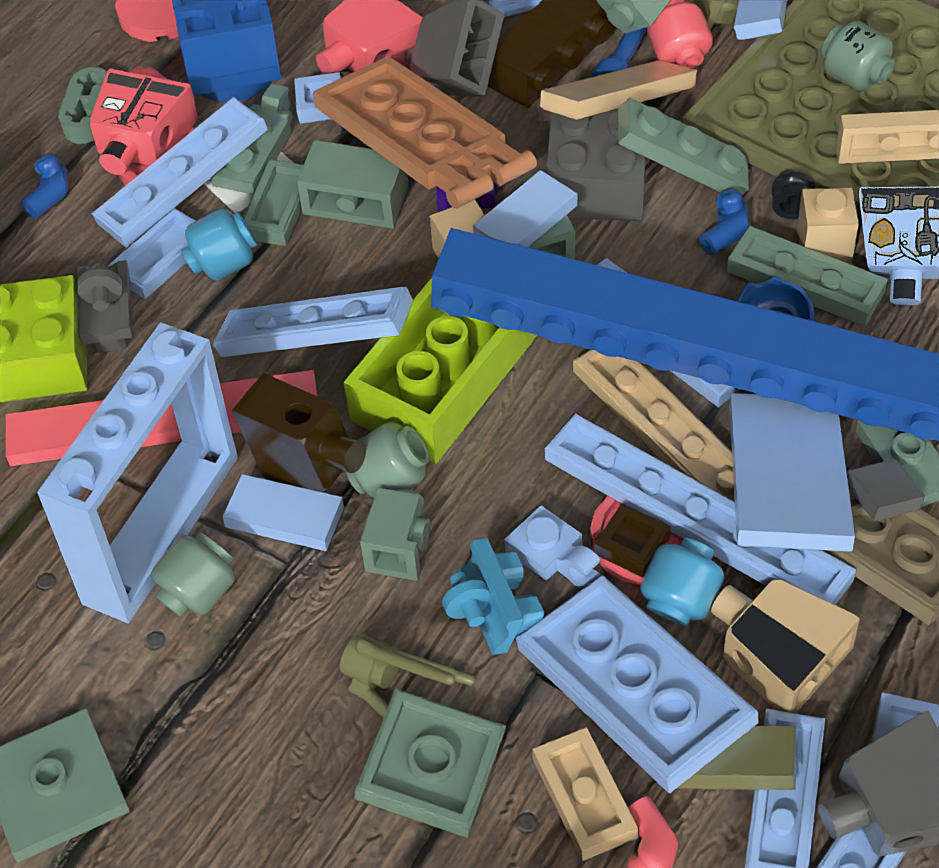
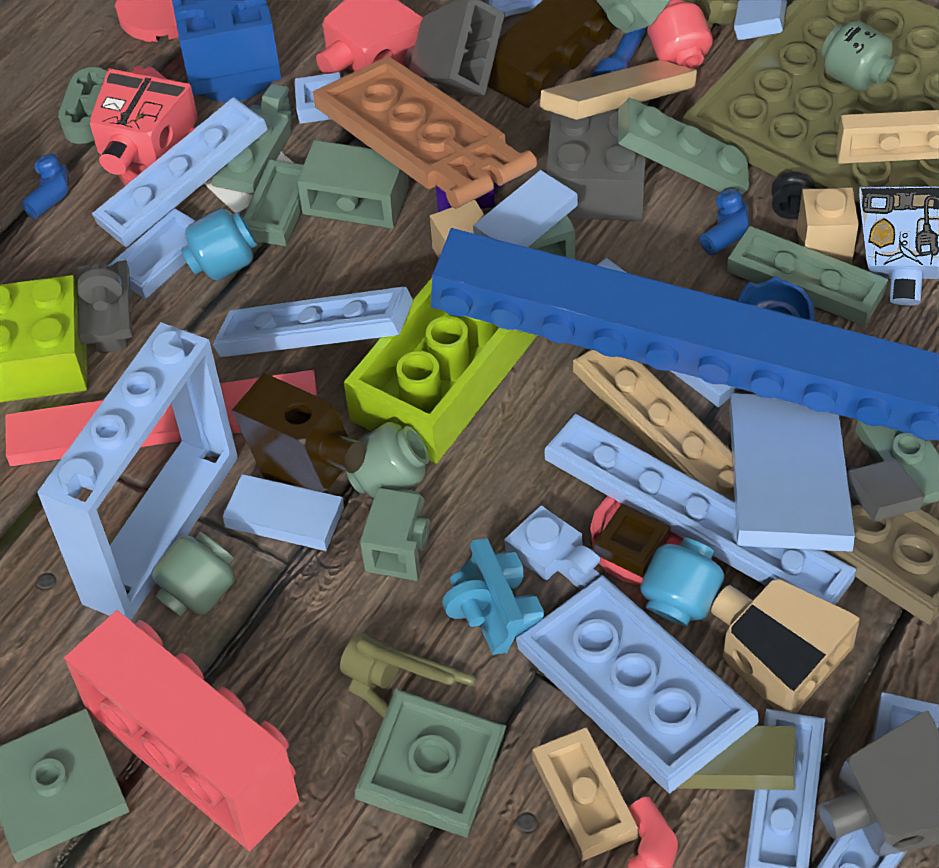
none -> coral brick [64,610,300,852]

